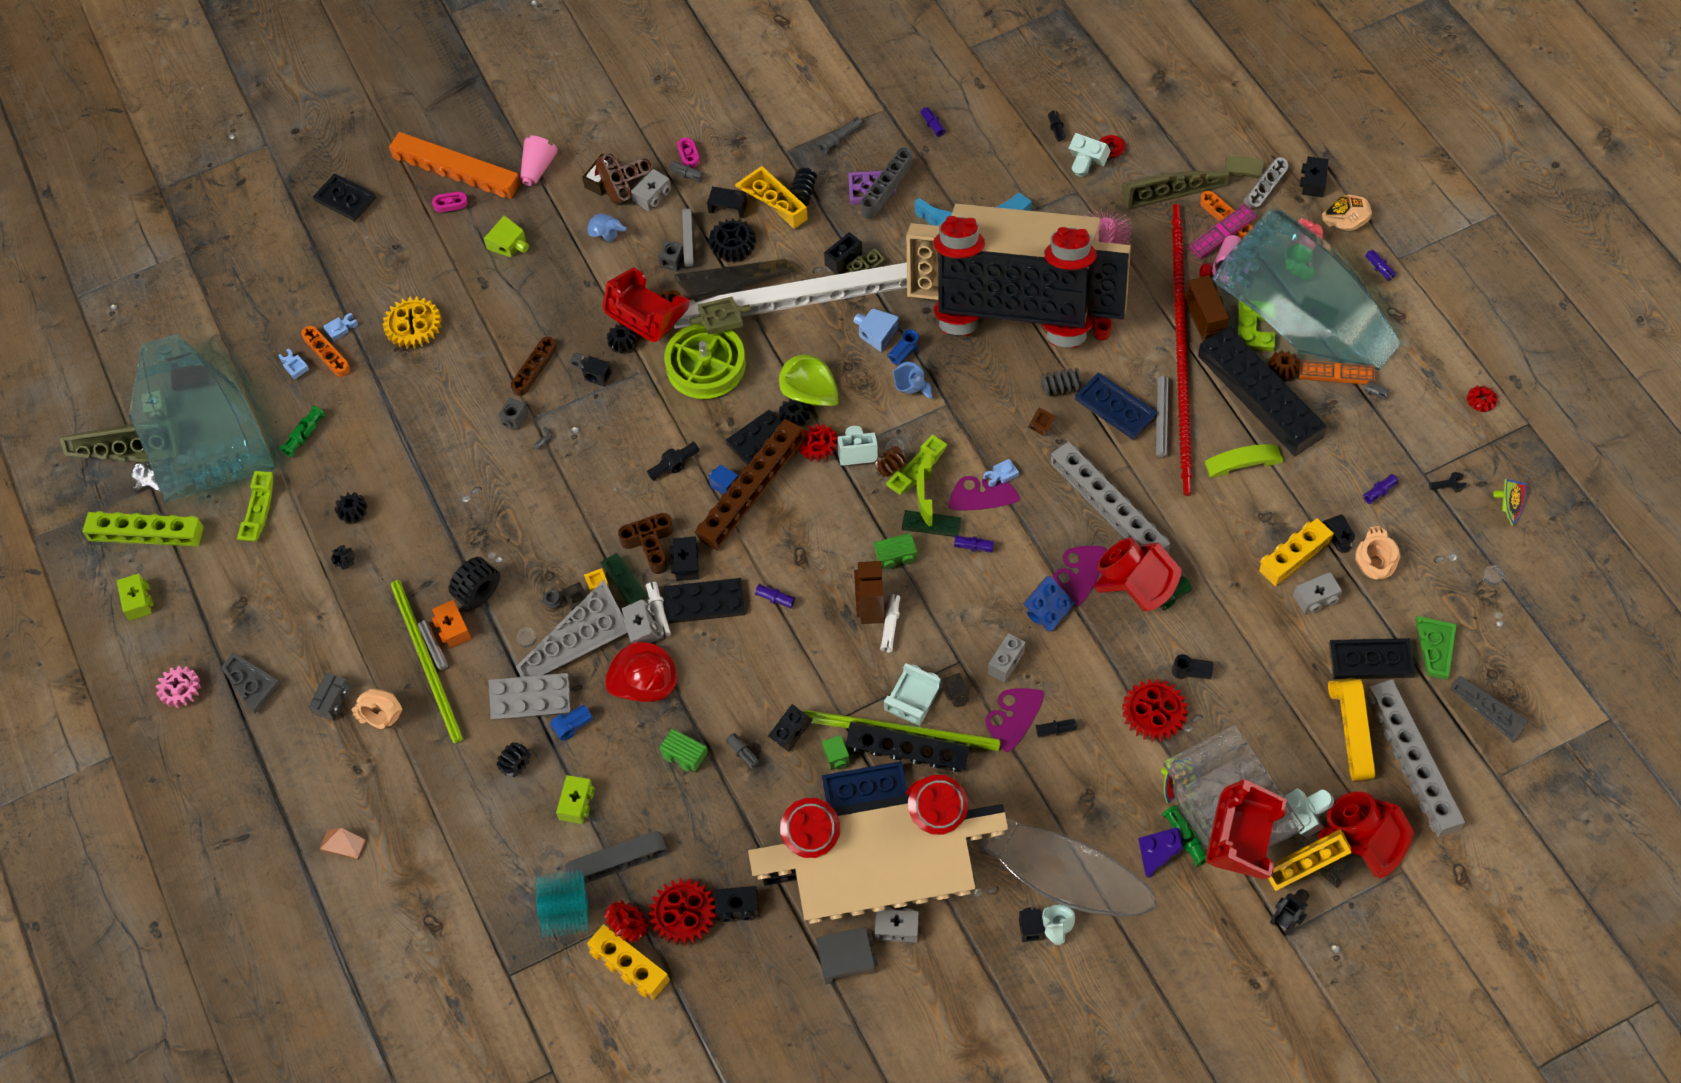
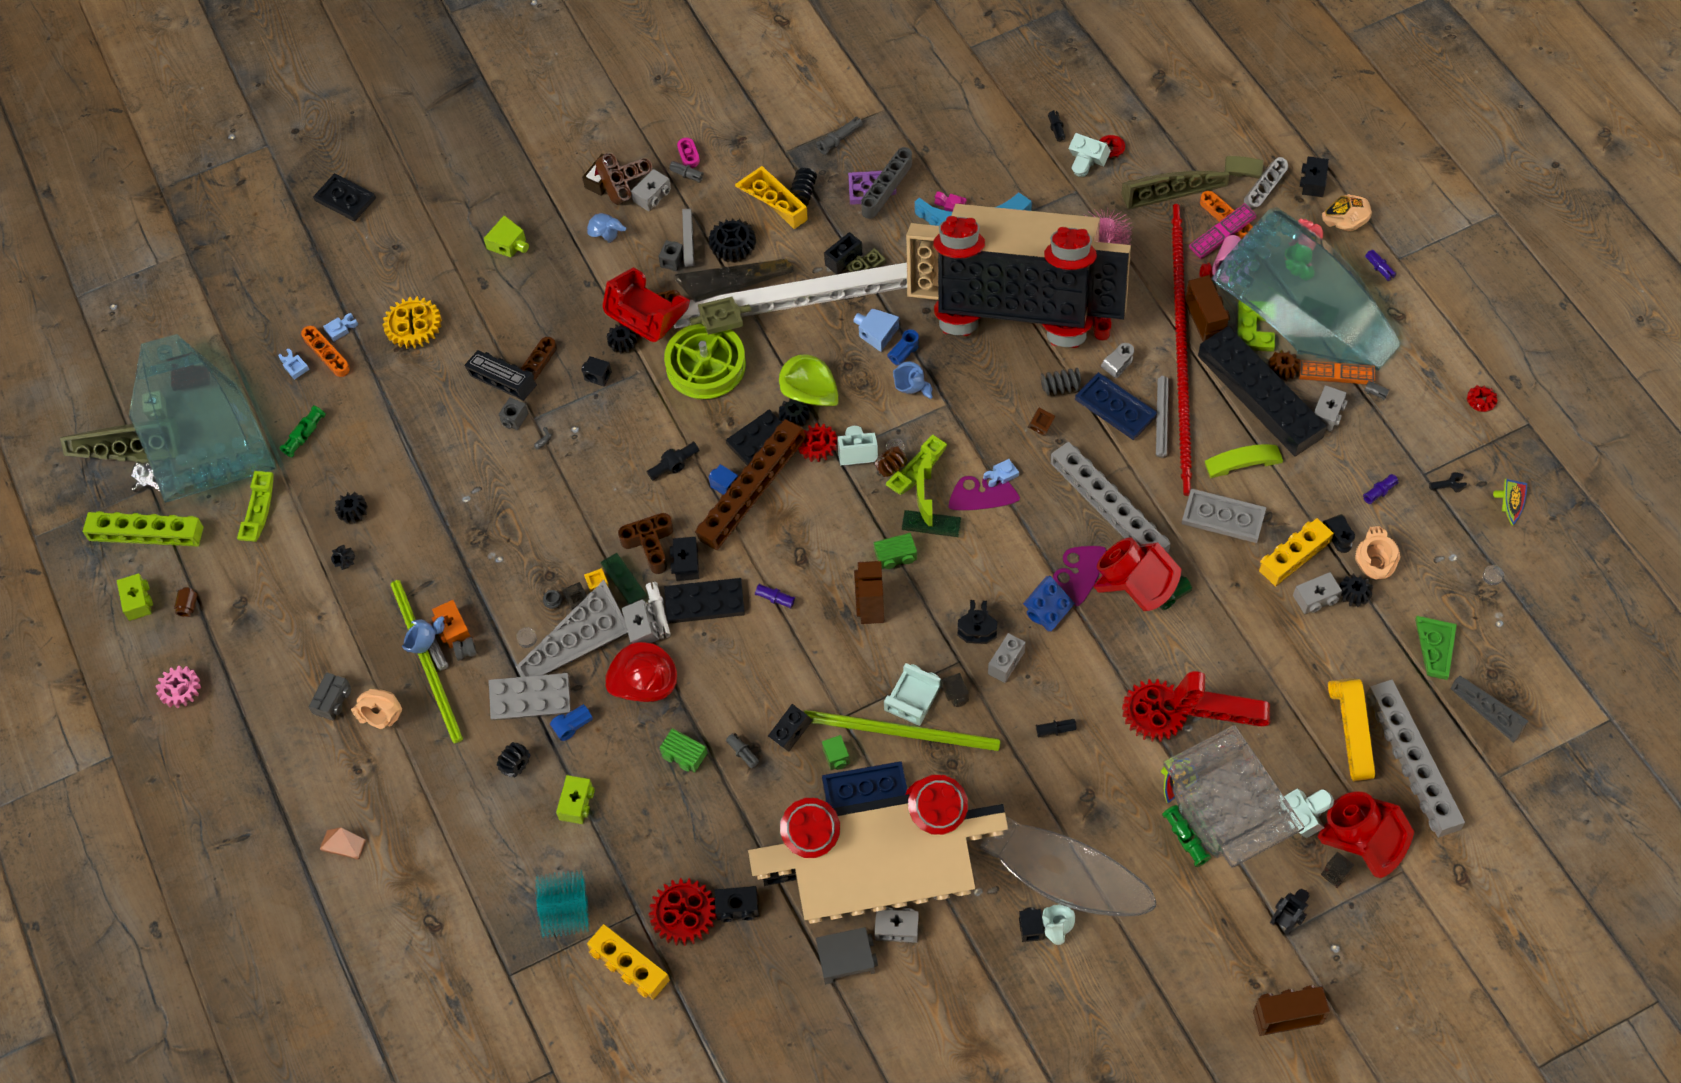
dark grey wing [221,653,280,714] -> none
orange brick [389,132,521,199] -> none
dark pink plate [432,192,468,212] -> none
black tyre [448,557,500,609] -> none
bright pink cone [520,135,558,186] -> none
dark grey beam [565,831,667,884] -> none
dark grey axle [570,352,588,369] -> none
red gear [604,900,649,942] -> none
black panel [707,186,747,218] -> none
black brick [846,720,971,772] -> none
white pin [880,594,901,652] -> none
dark purple axle [921,107,946,137] -> none
dark purple pin [954,535,994,553] -> none
magenta piece [985,688,1044,752] -> none
dark purple wing [1138,827,1184,878] -> none
black piece [1171,654,1213,680] -> none
red windscreen [1206,779,1287,879] -> none
yellow brick [1268,829,1352,891] -> none
black plate [1329,638,1416,679] -> none
none -> reddish brown brick [174,587,197,617]
none -> medium blue hair [402,616,444,654]
none -> dark grey wheel [452,637,477,661]
none -> black brick [464,350,537,401]
none -> dark pink plate [934,192,967,212]
none -> black hinge [957,600,997,644]
none -> light grey piece [1101,343,1134,378]
none -> red beam [1174,671,1270,727]
none -> light grey plate [1182,489,1266,543]
none -> reddish brown piece [1253,985,1330,1036]
none -> light grey brick [1314,385,1348,432]
none -> black gear [1339,573,1373,607]

